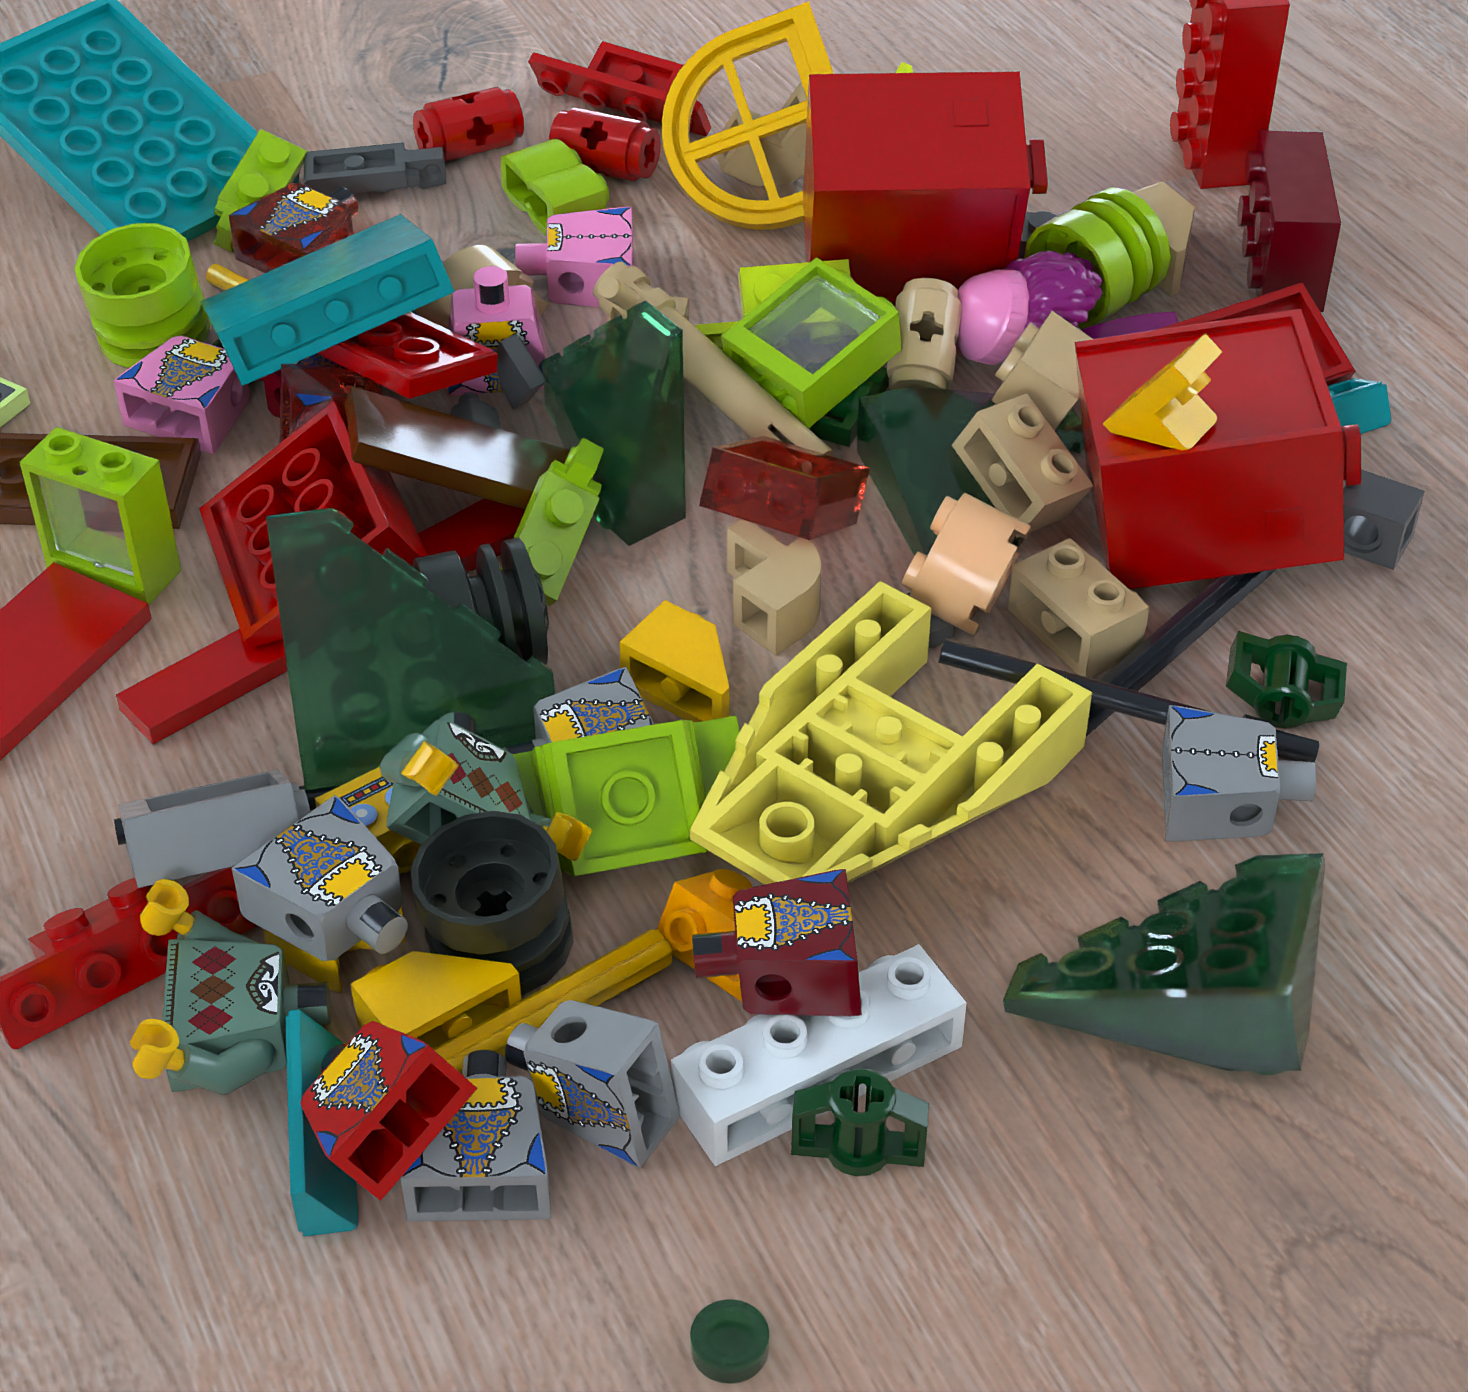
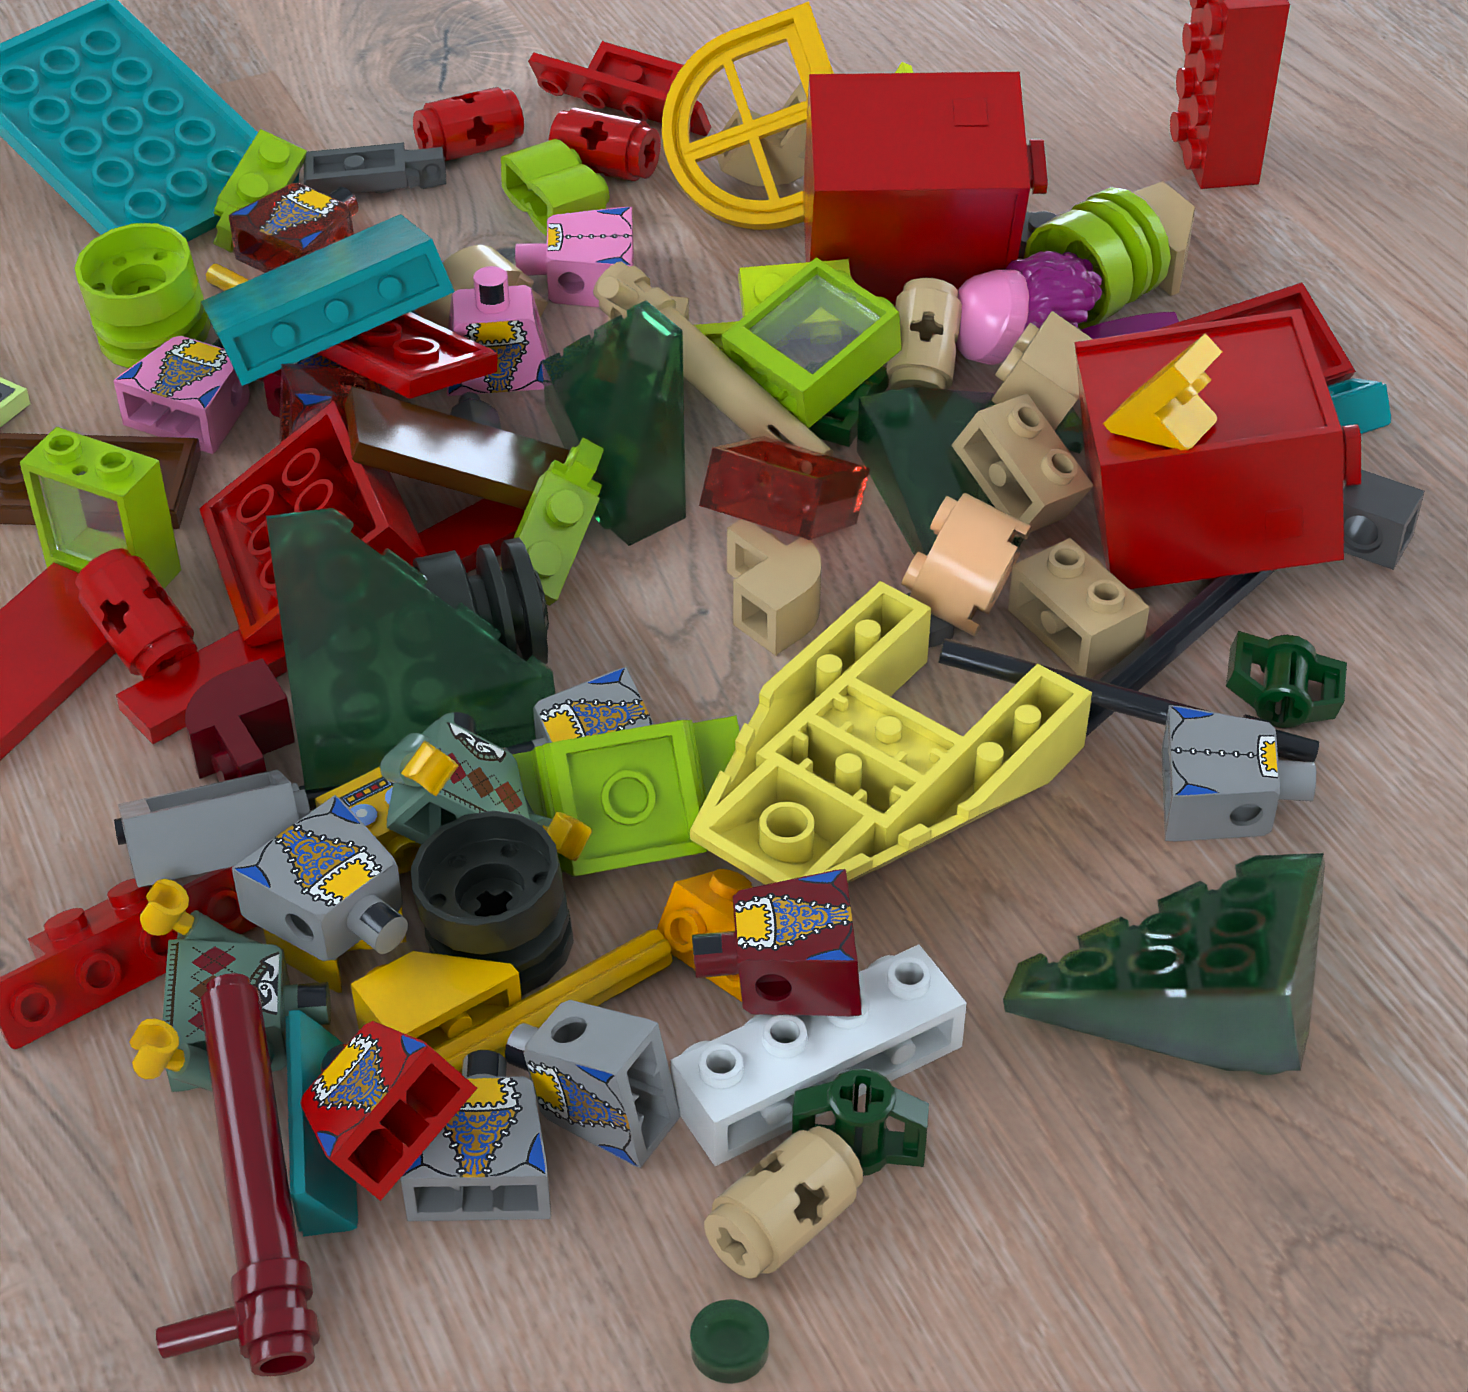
dark grey tile [496,334,546,409] -> none
yellow slope [619,600,730,723] -> none
dark red brick [1237,130,1341,312] -> none
none -> red piece [75,548,198,680]
none -> dark red cylinder [156,973,320,1376]
none -> dark red brick [185,658,295,782]
none -> tan piece [704,1126,863,1279]

